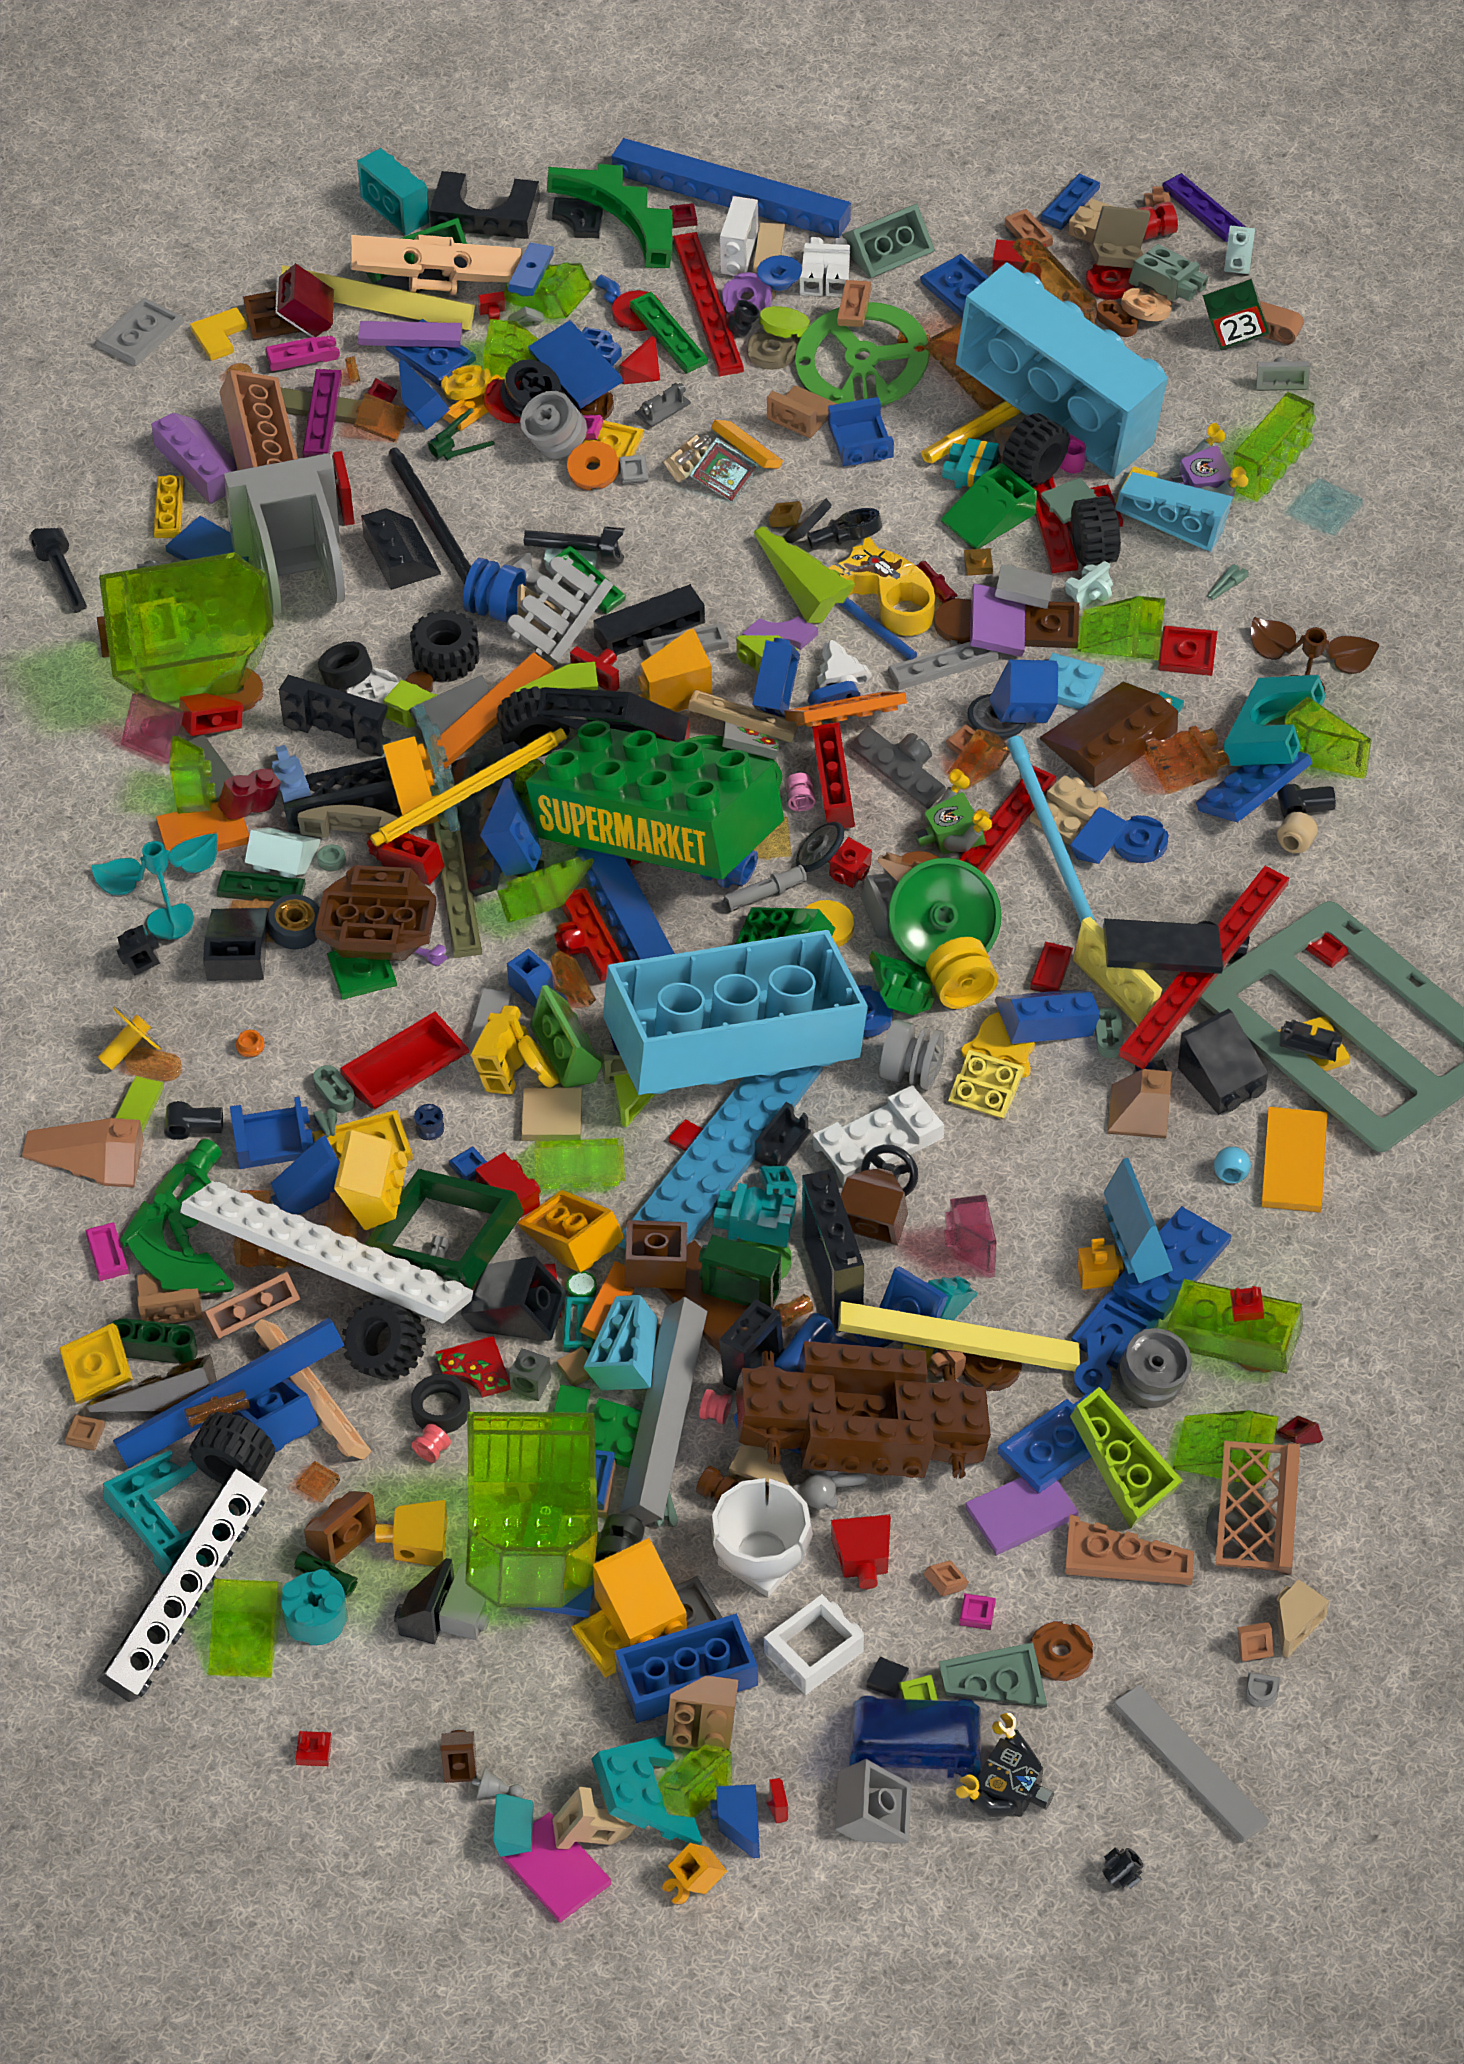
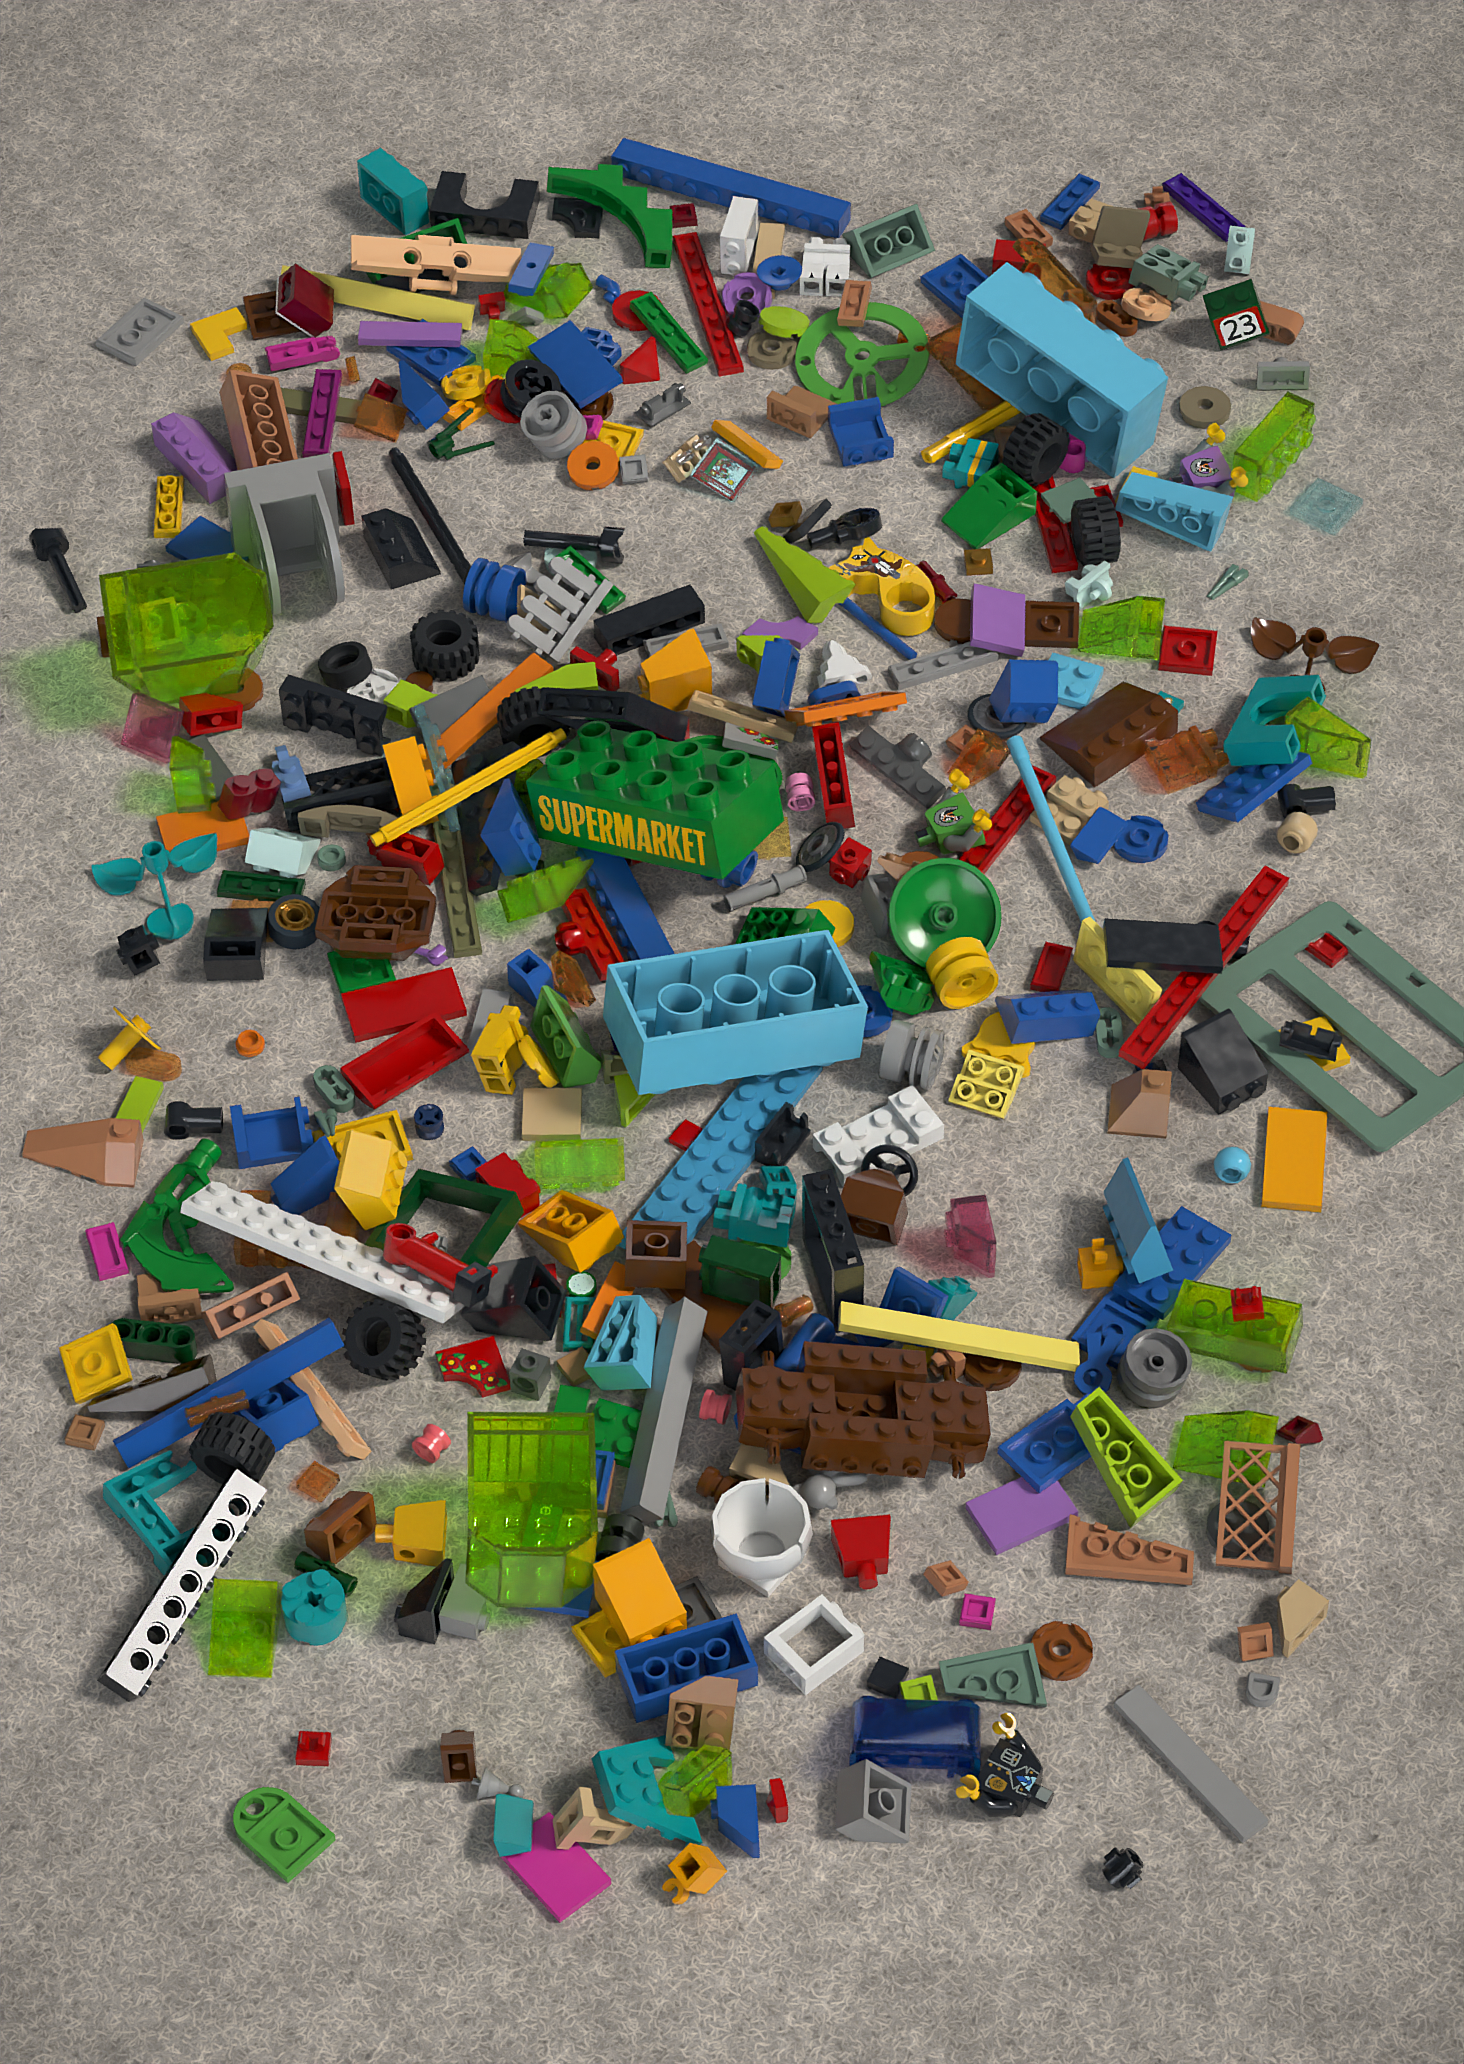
black tyre [411,1374,470,1434] -> none
light grey tile [995,564,1053,609] -> none
none -> bright green tile [233,1787,336,1883]
none -> red tile [341,967,467,1043]
none -> red piece [383,1223,498,1308]
none -> dark tan tile [1179,386,1231,429]

